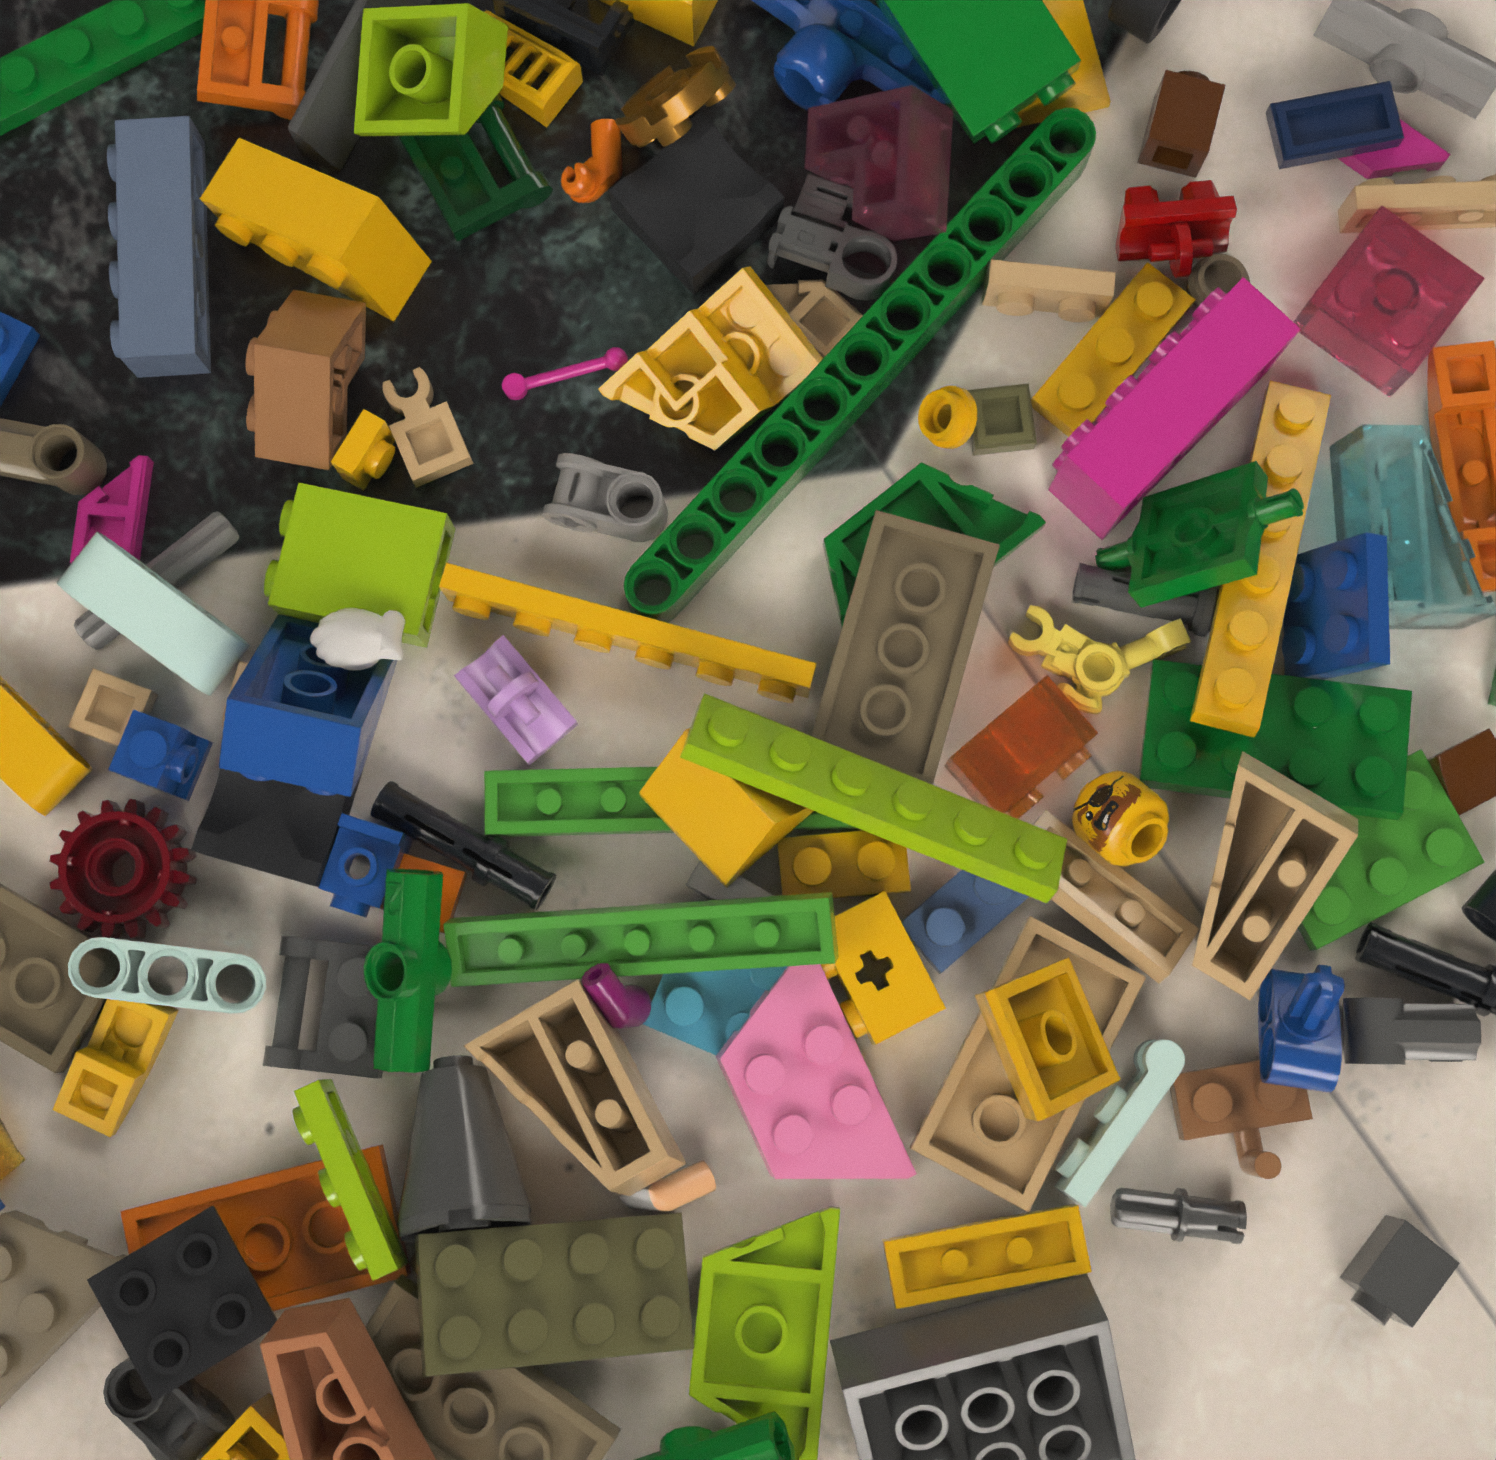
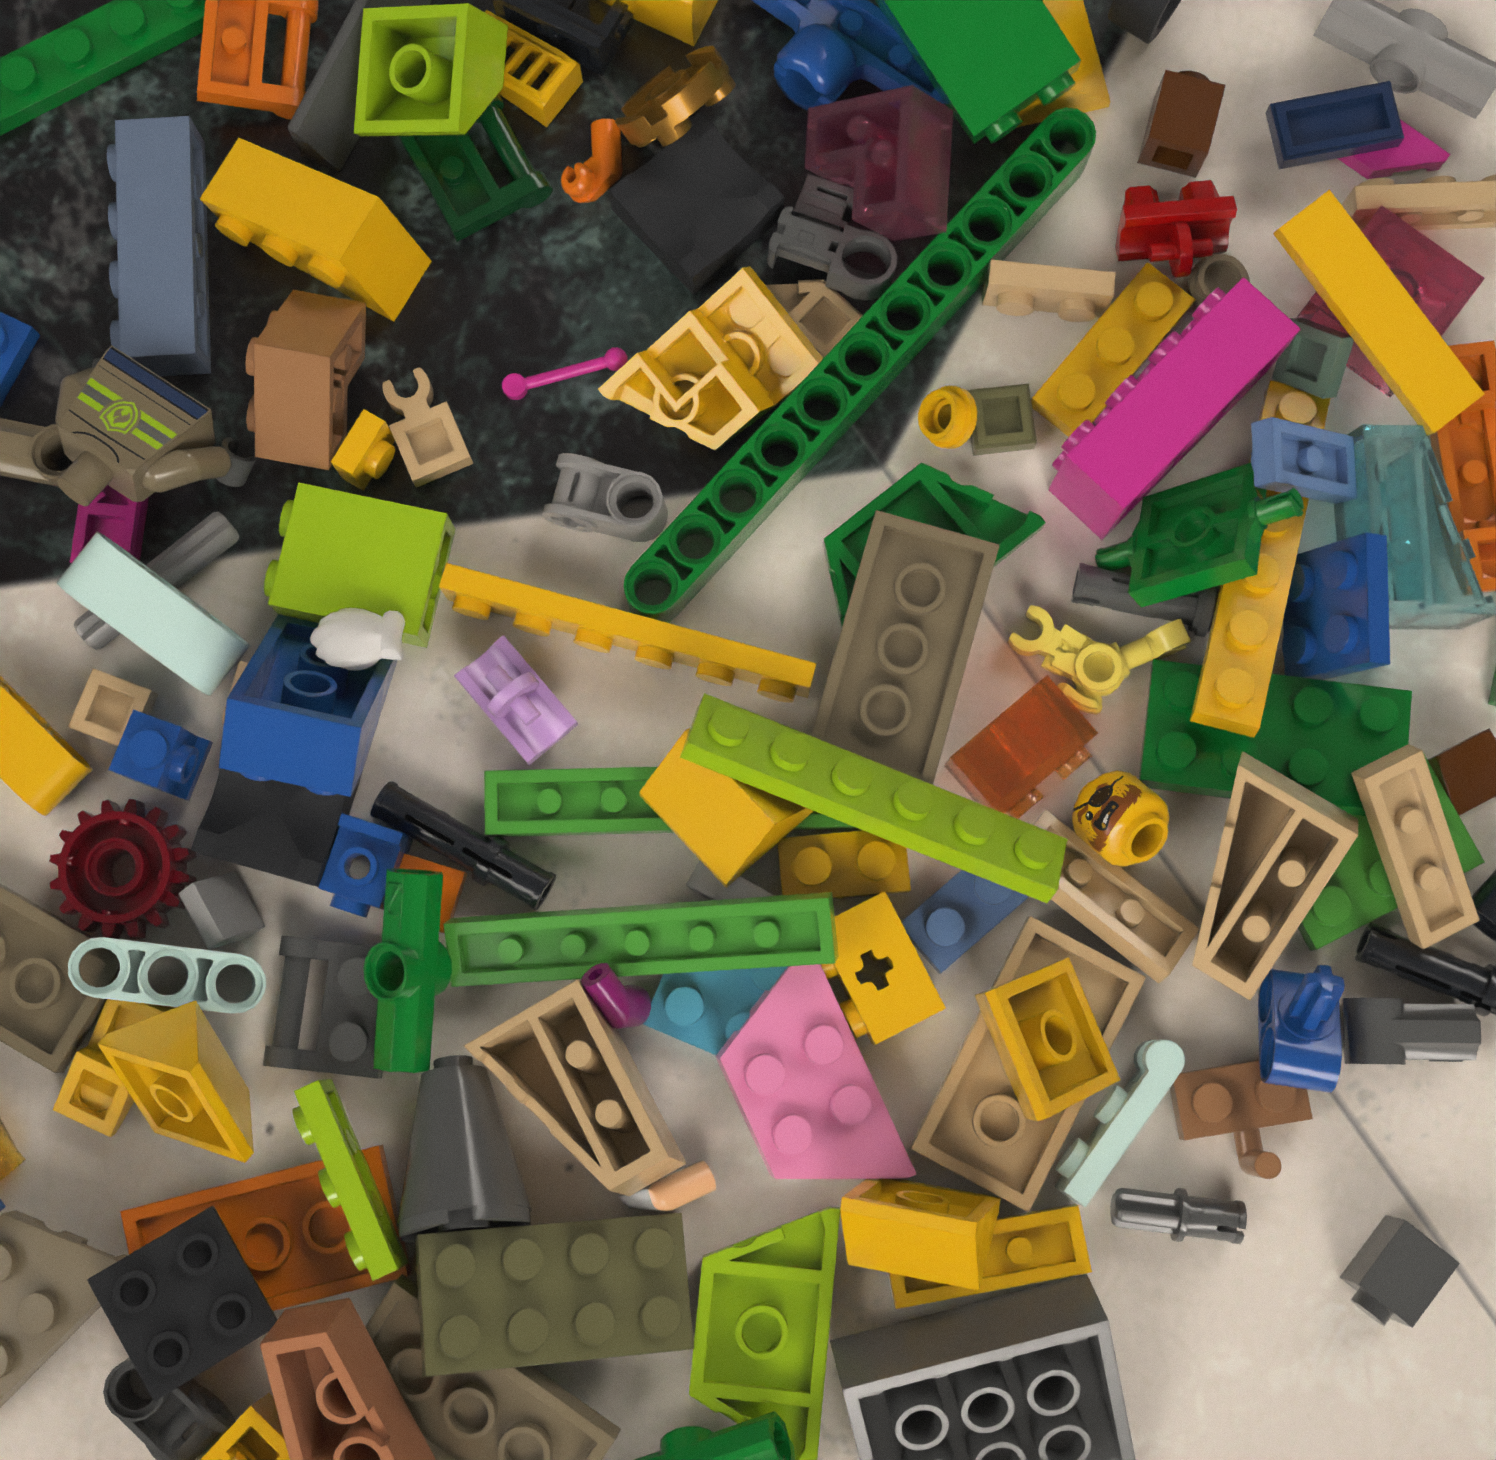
none -> dark tan torso [55,345,256,506]
none -> yellow slope [97,1000,254,1163]
none -> light grey tile [178,871,265,950]
none -> yellow slope [840,1179,1001,1291]
none -> medium blue plate [1251,417,1357,504]
none -> sand green plate [1271,318,1354,399]
none -> yellow tile [1273,189,1484,436]
none -> tan plate [1351,744,1480,949]

